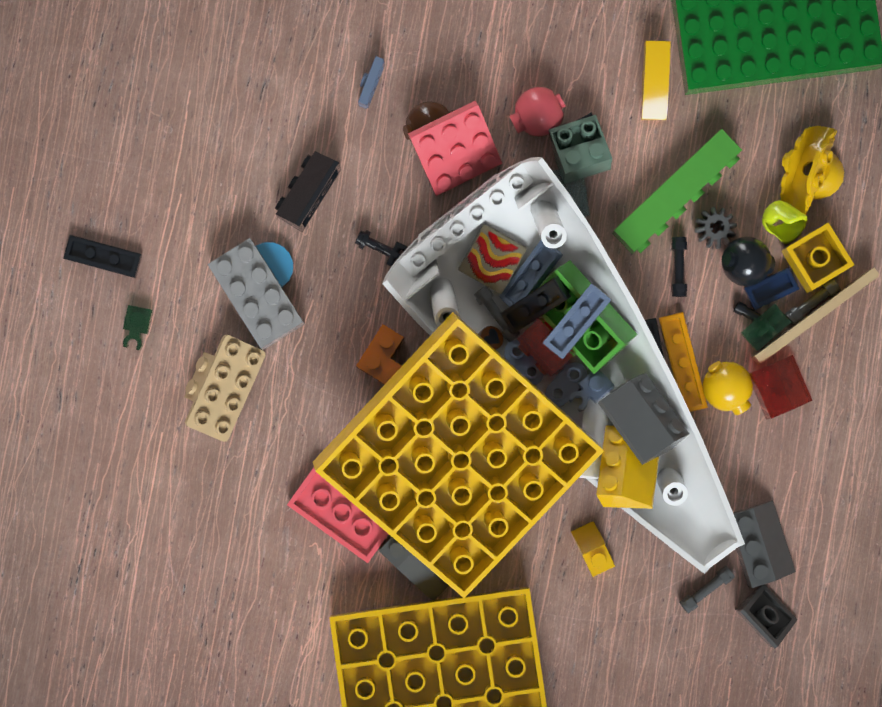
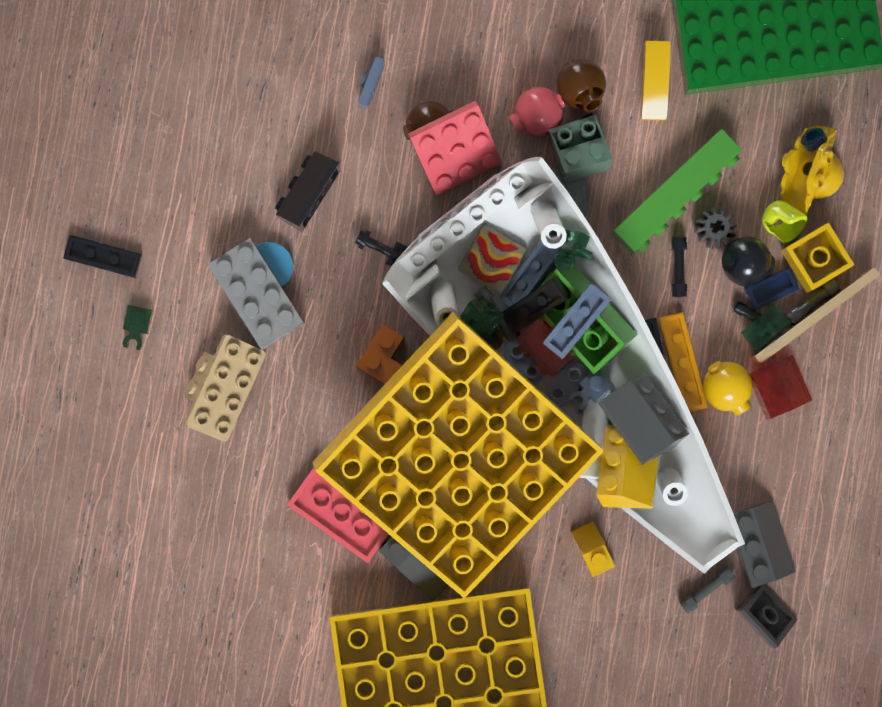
none -> clear green brick [460,296,504,338]
none -> clear green hips [554,229,593,271]
none -> reddish brown brick [557,59,606,112]
none -> tile [801,128,827,152]

